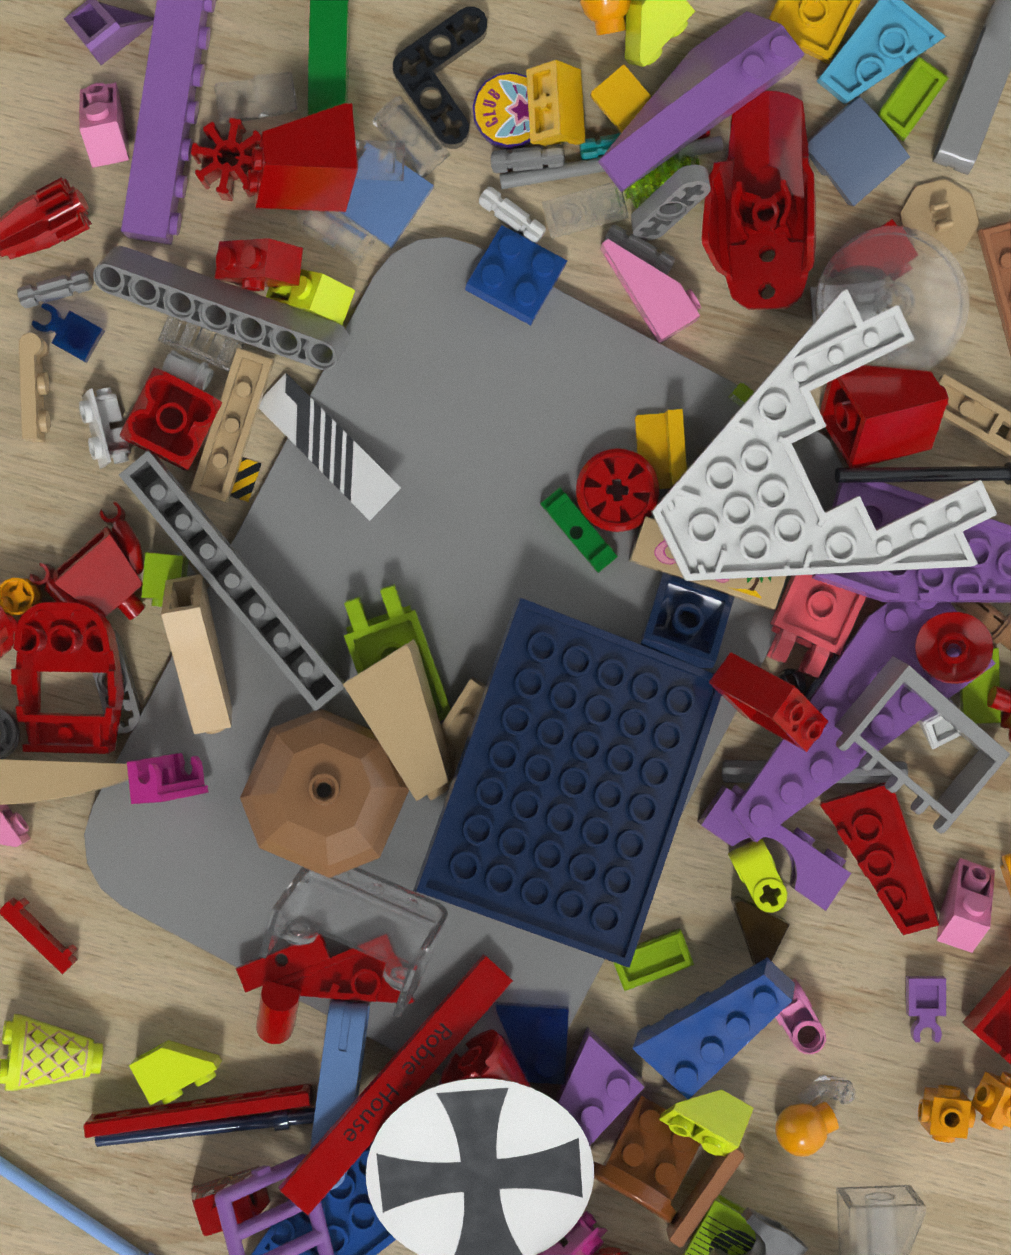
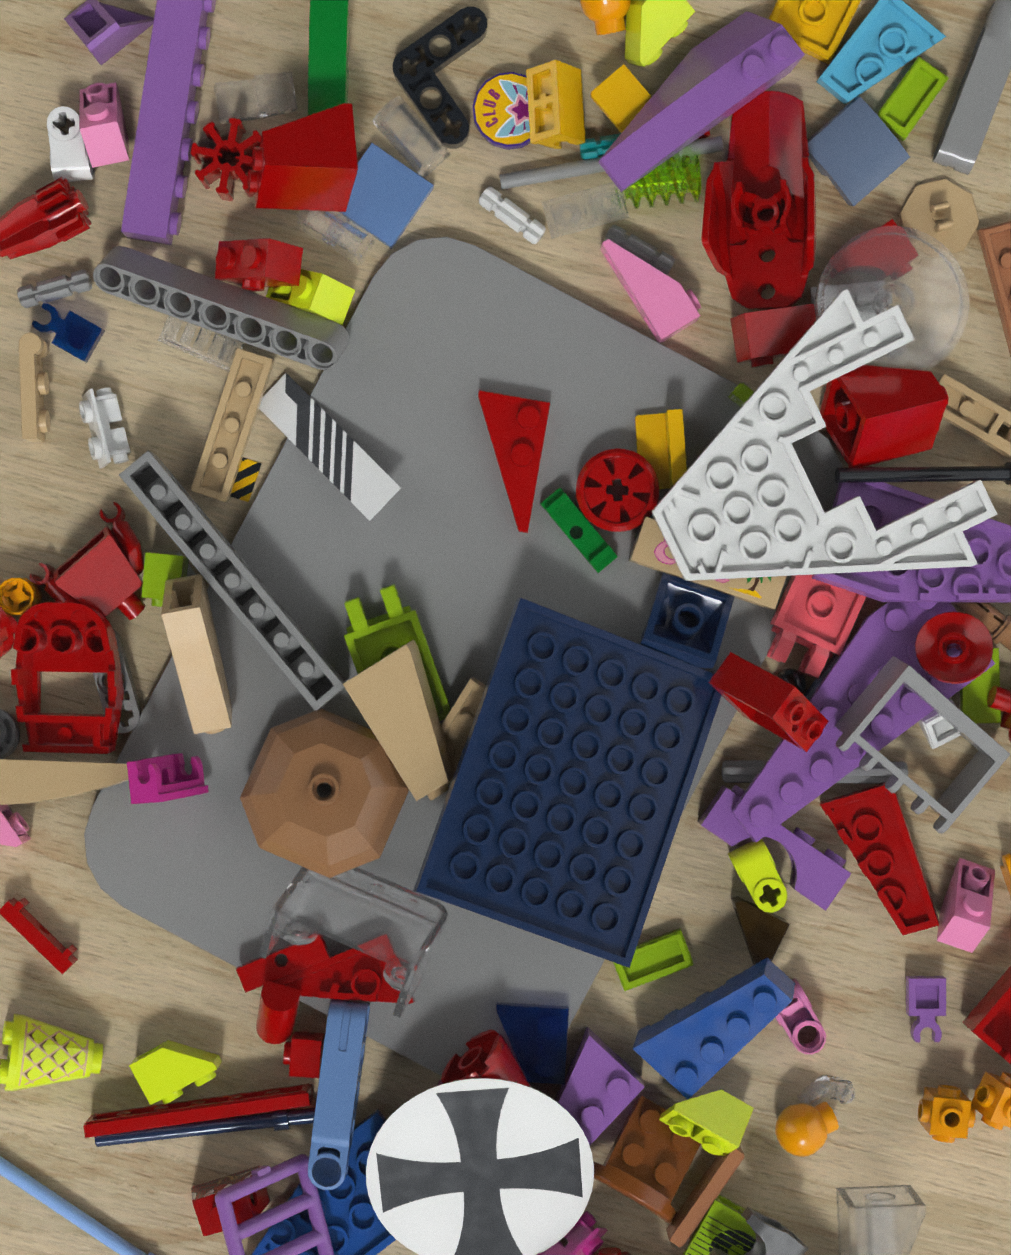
red piece [119,367,223,470] -> none
white pin [162,350,214,390] -> none
red tile [278,954,513,1215] -> none
clear panel [355,140,405,181] -> none
blue plate [465,225,567,326] -> none
light grey axle [491,144,565,174] -> none
light grey beam [631,165,711,241] -> none
none -> white piece [47,106,95,182]
none -> red plate [283,1031,325,1078]
none -> red wing [478,390,550,534]
none -> red brick [730,304,817,368]

